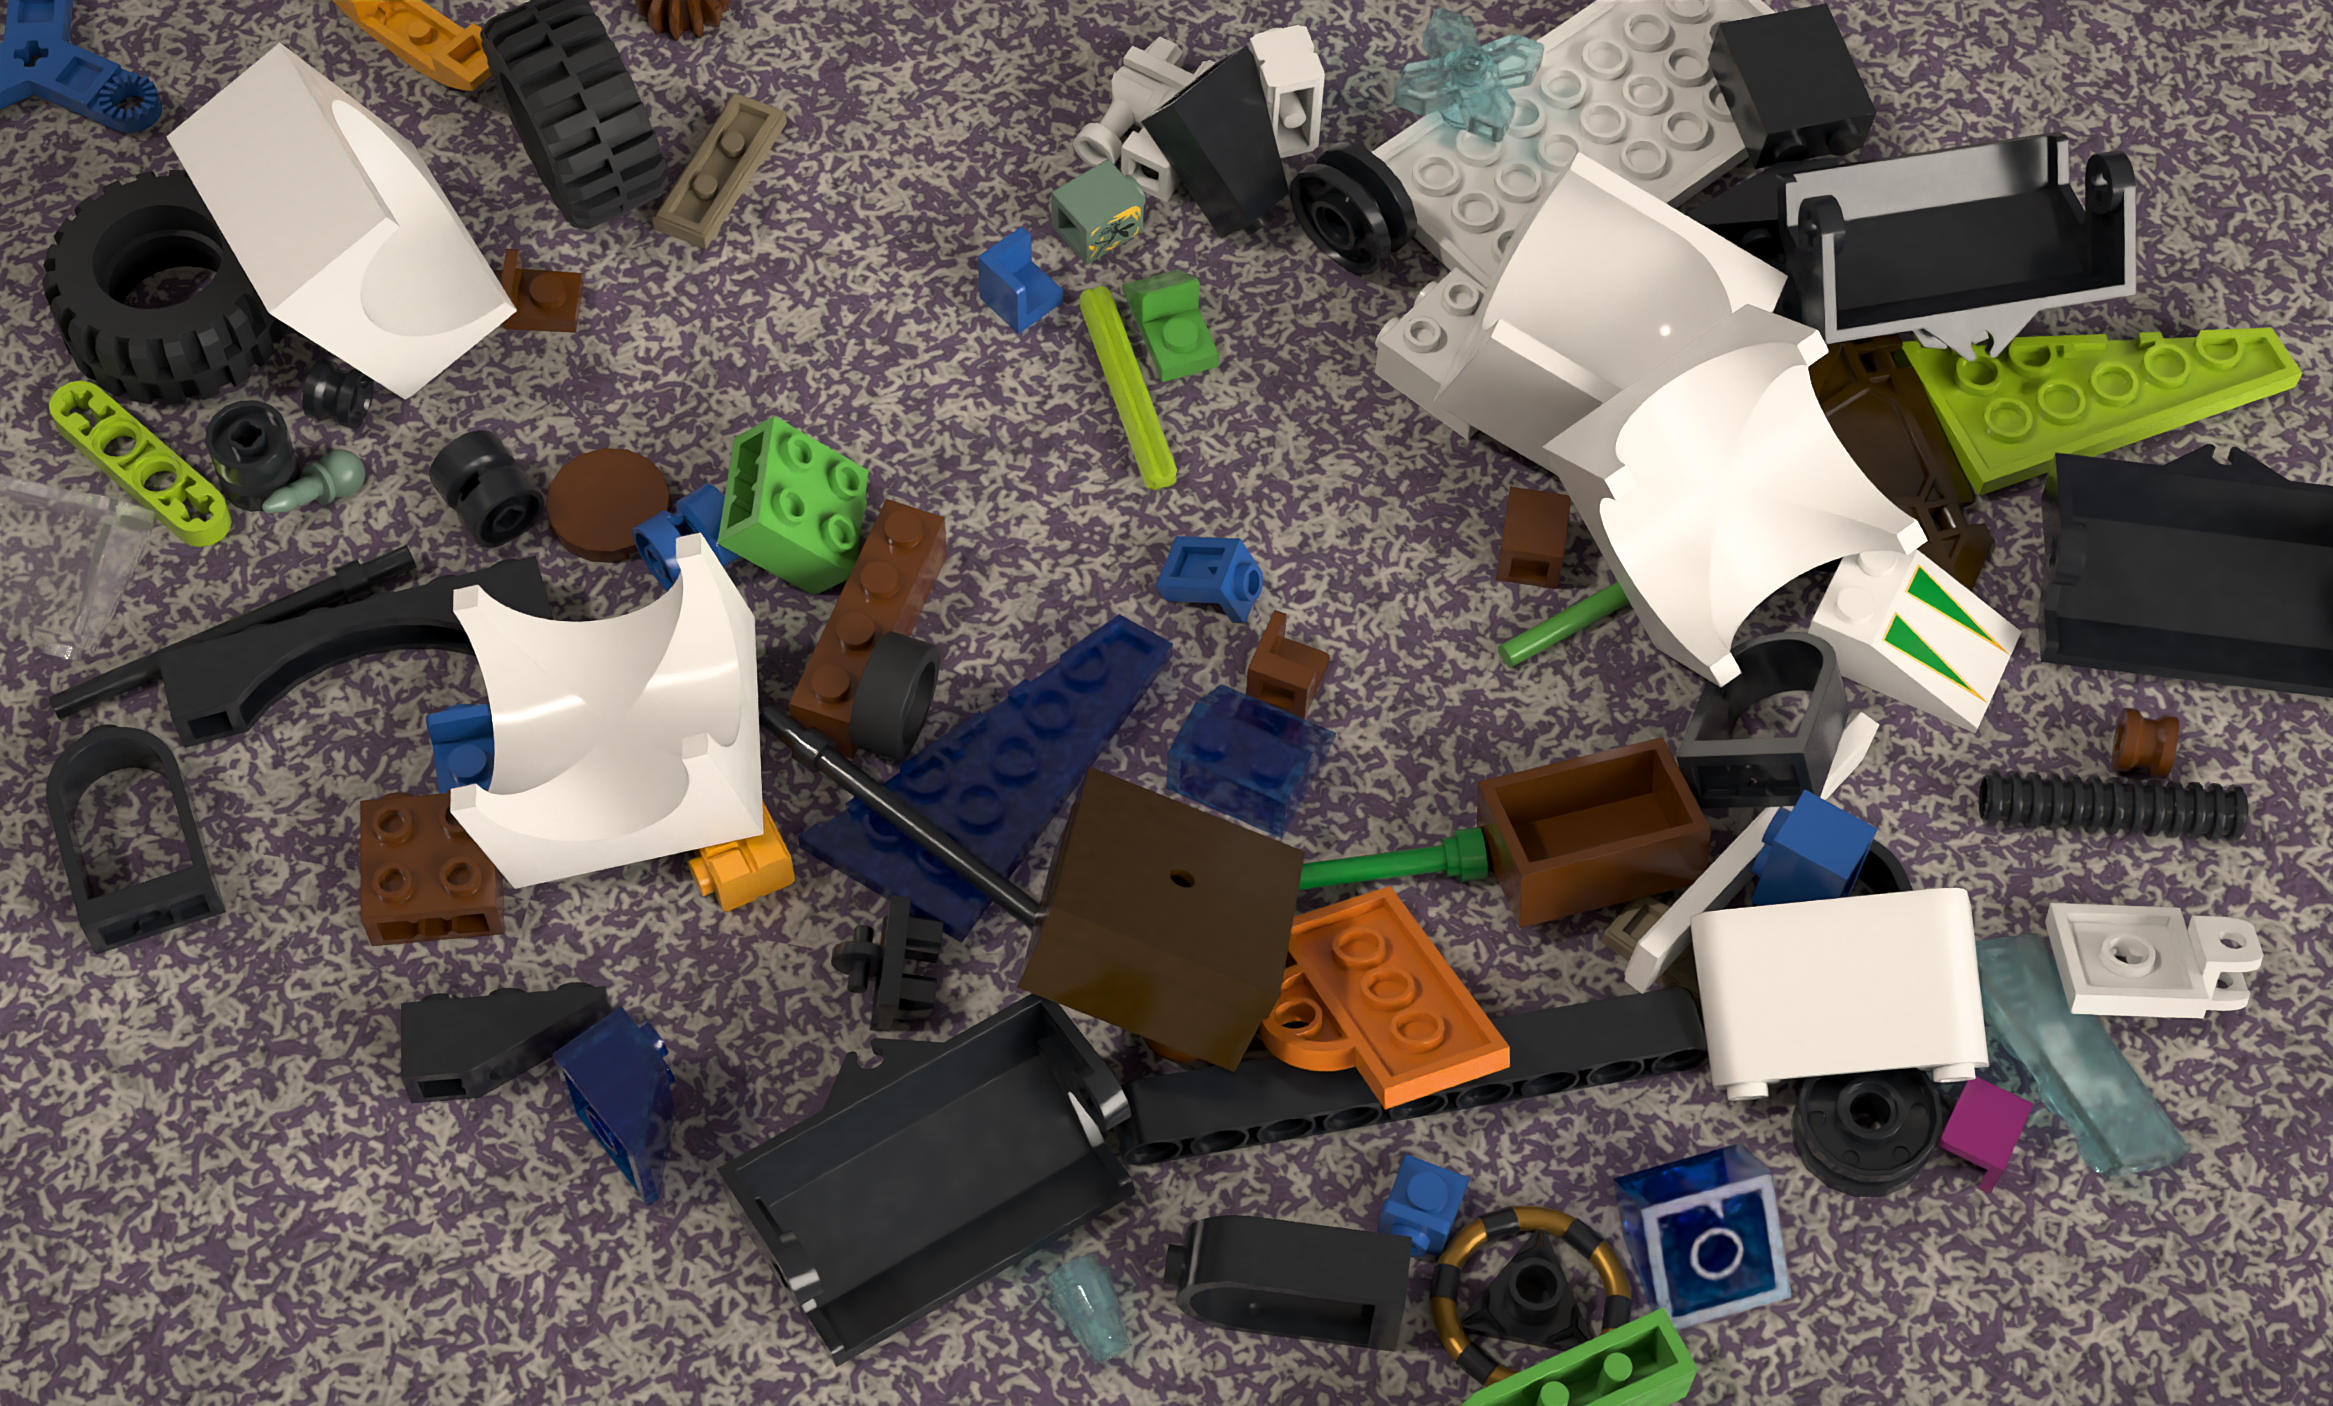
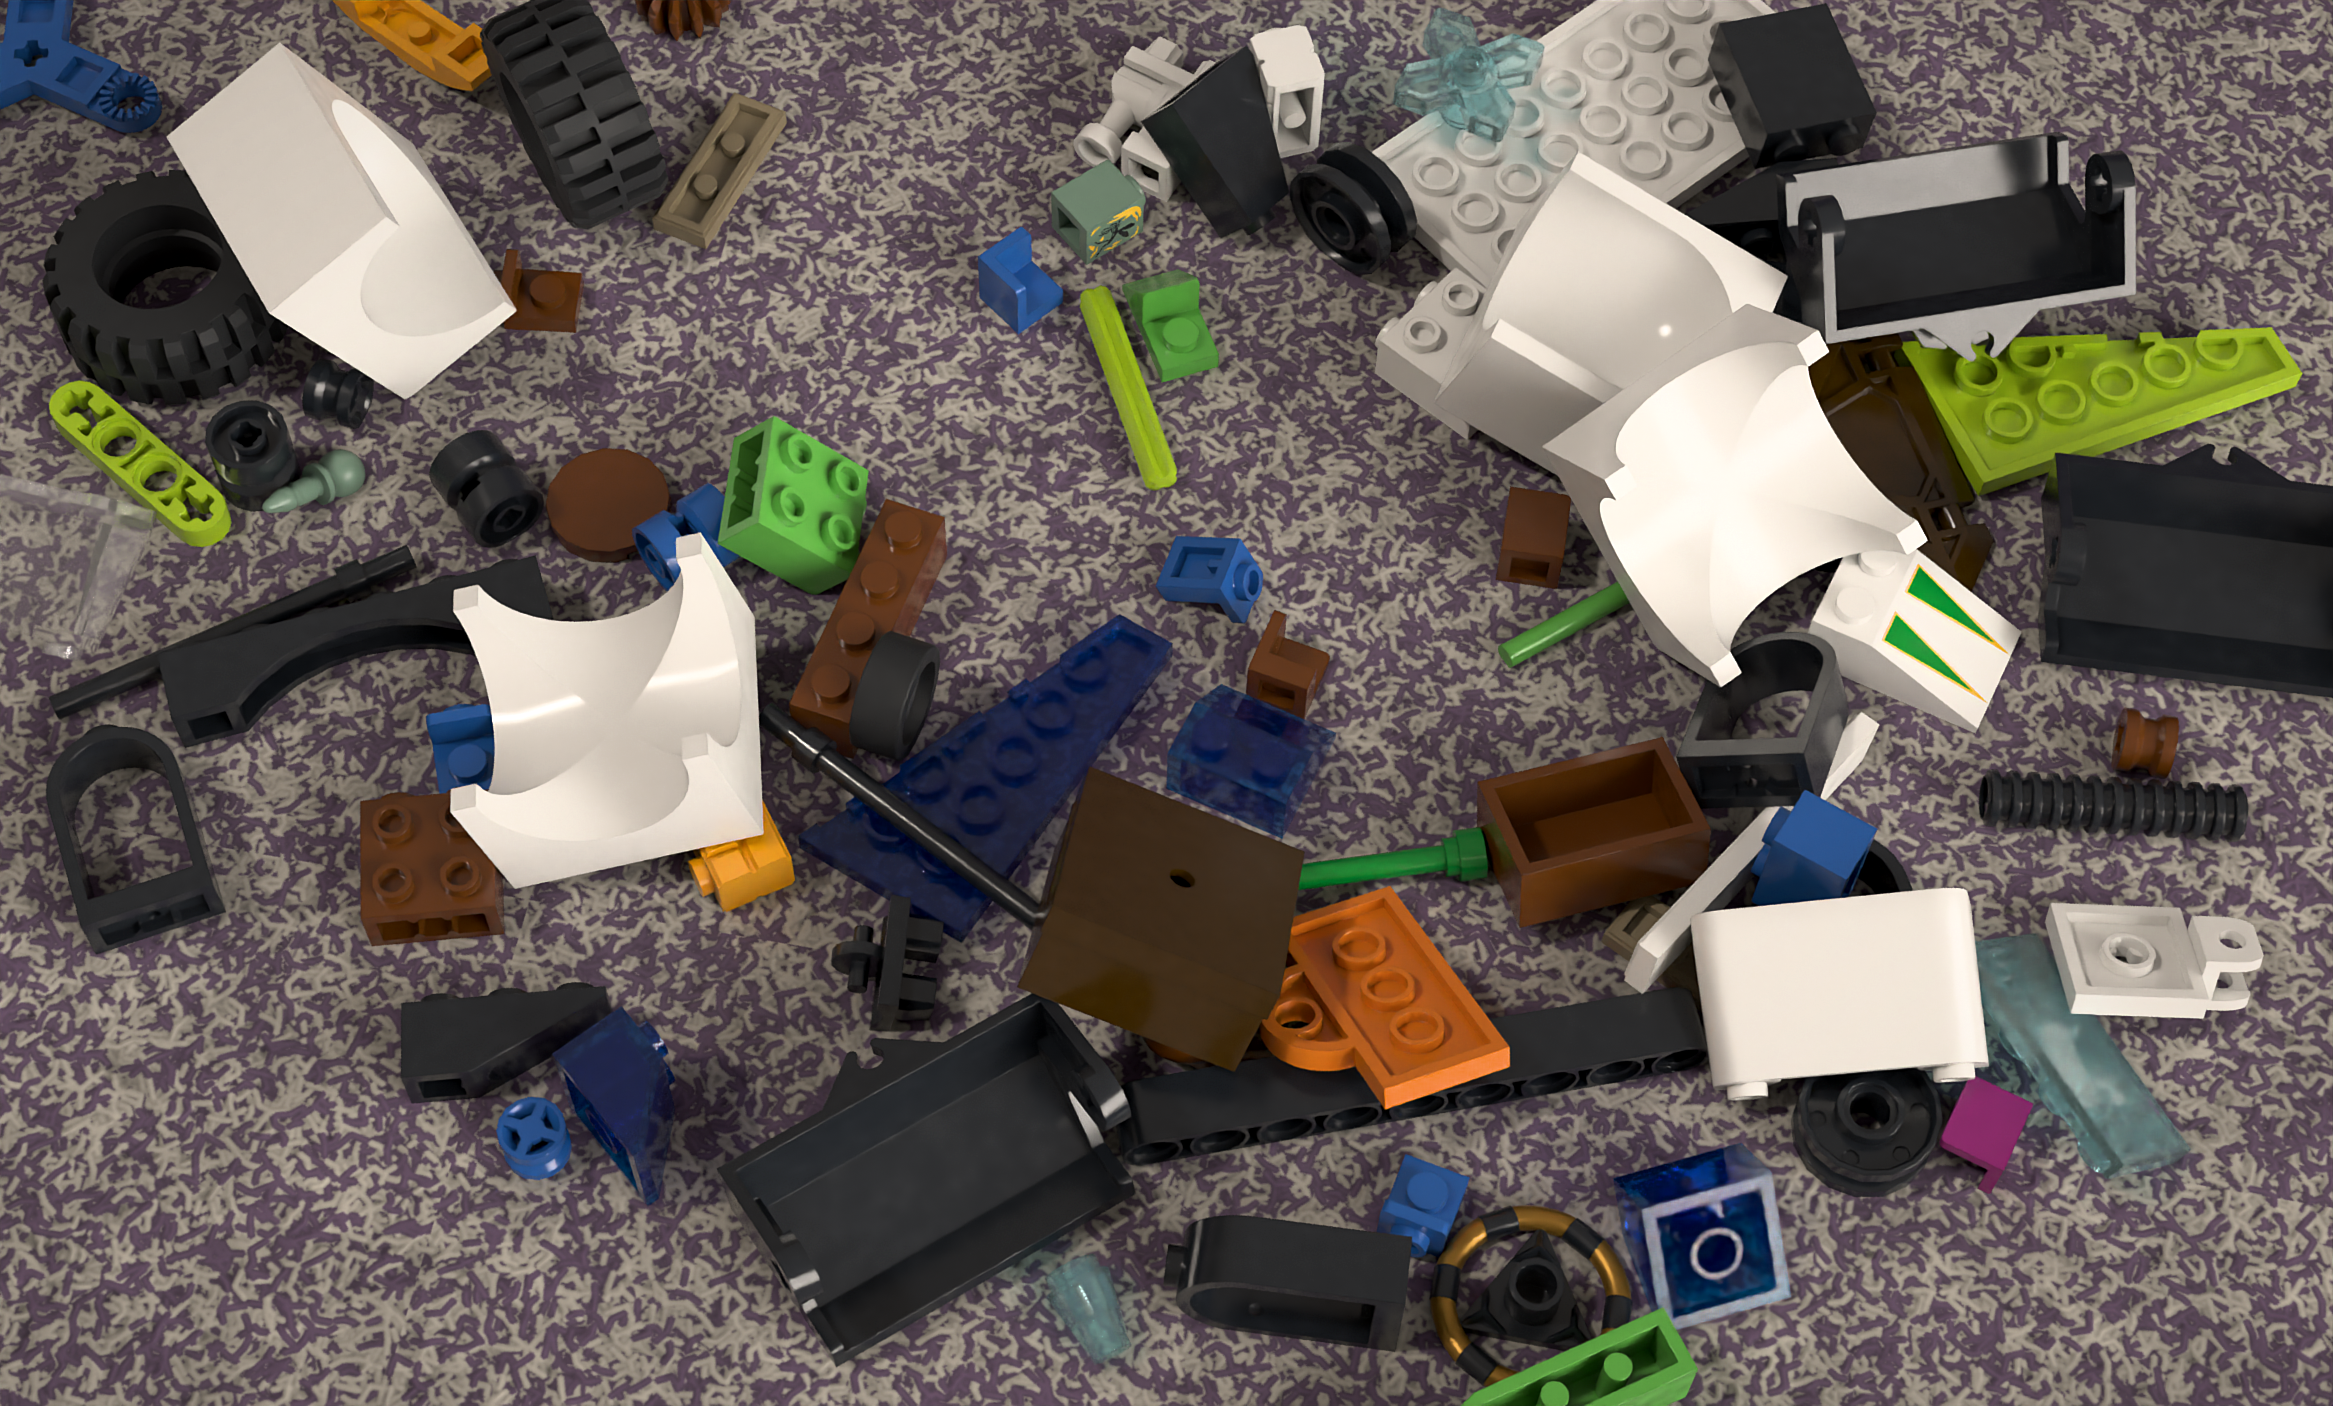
none -> blue wheel [496,1097,572,1180]

